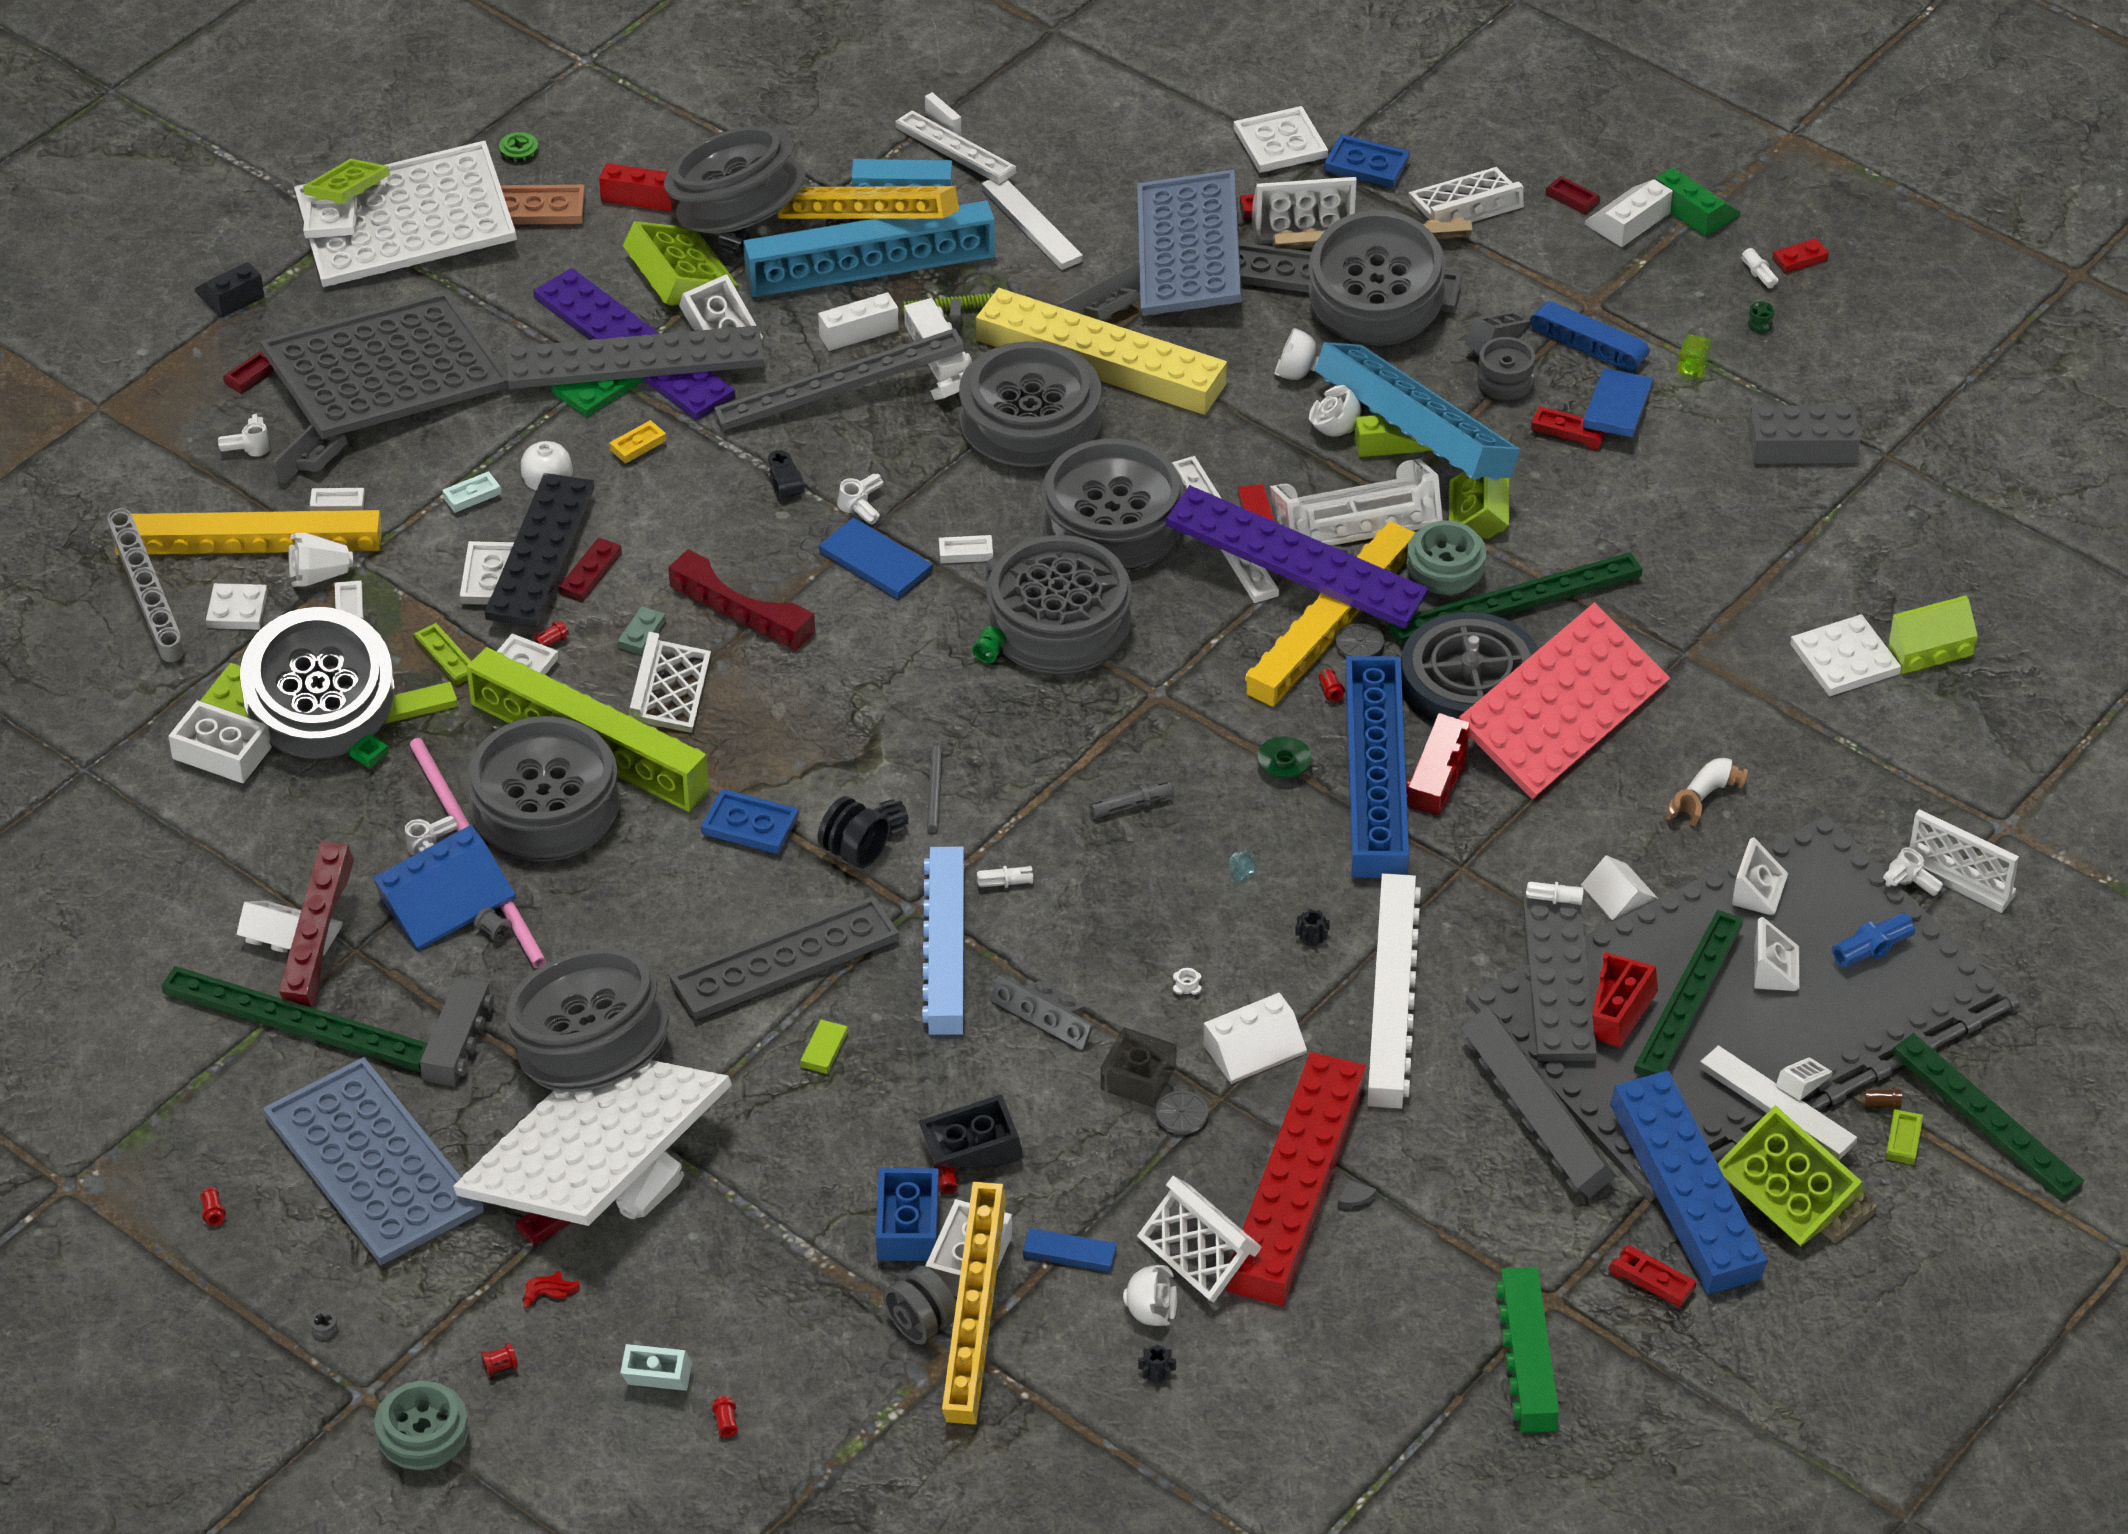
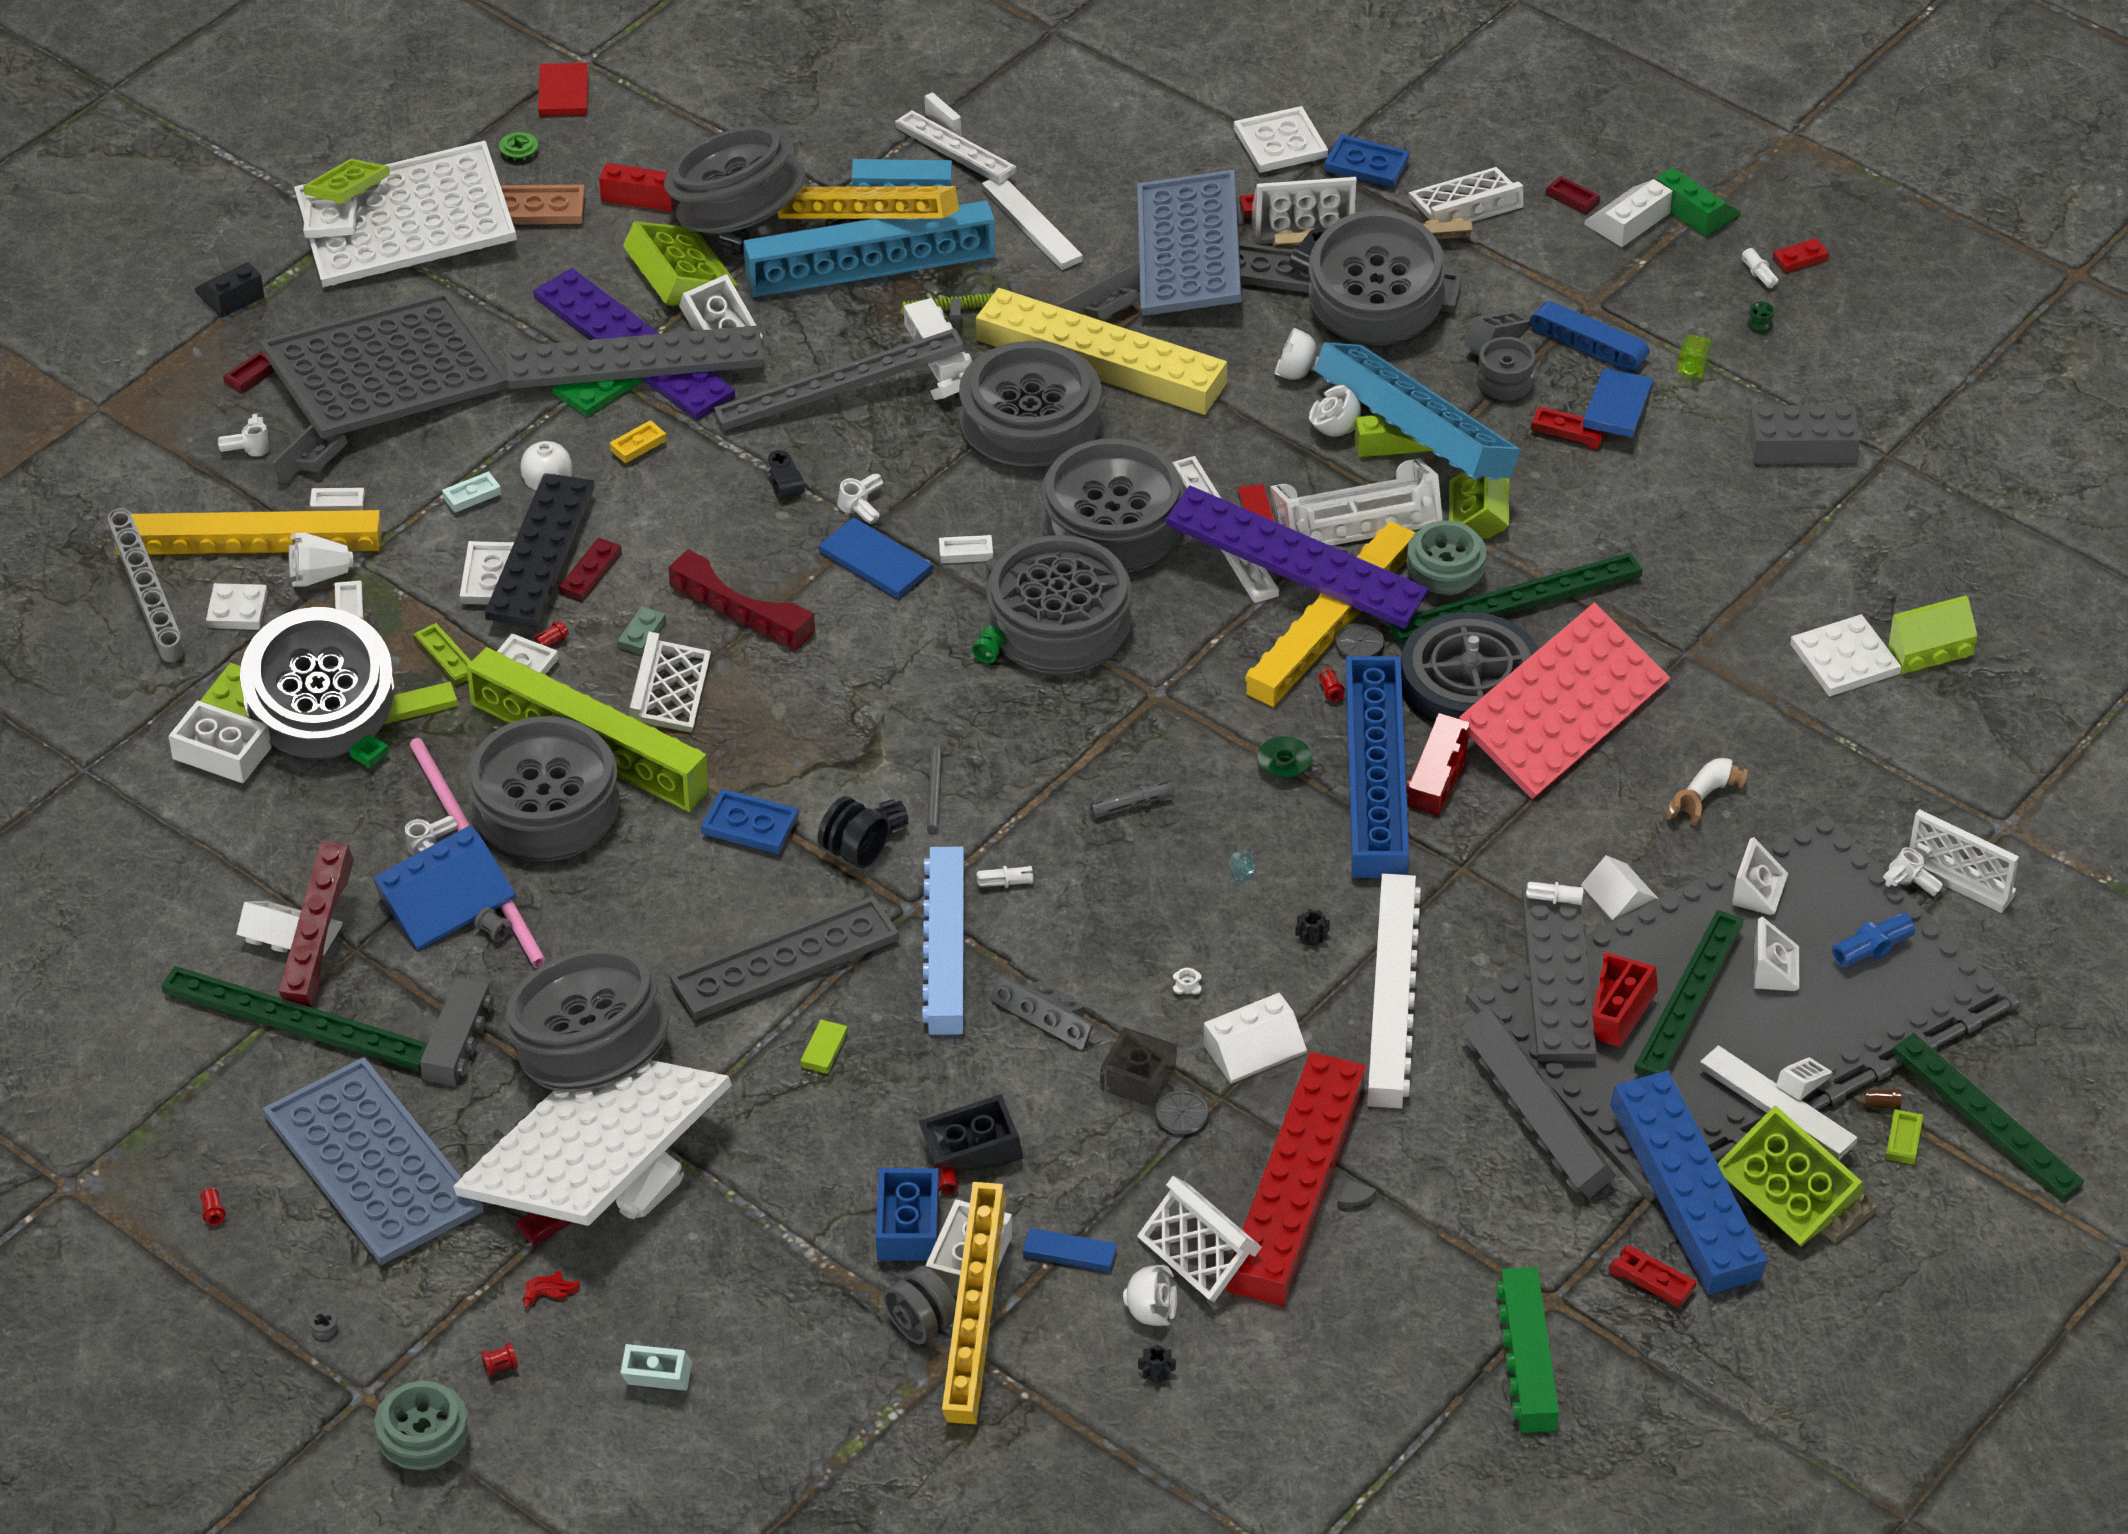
red pin [712,1396,738,1437] -> none
white brick [818,292,899,351] -> none
none -> red tile [538,62,588,116]
none -> black piece [1289,229,1325,274]

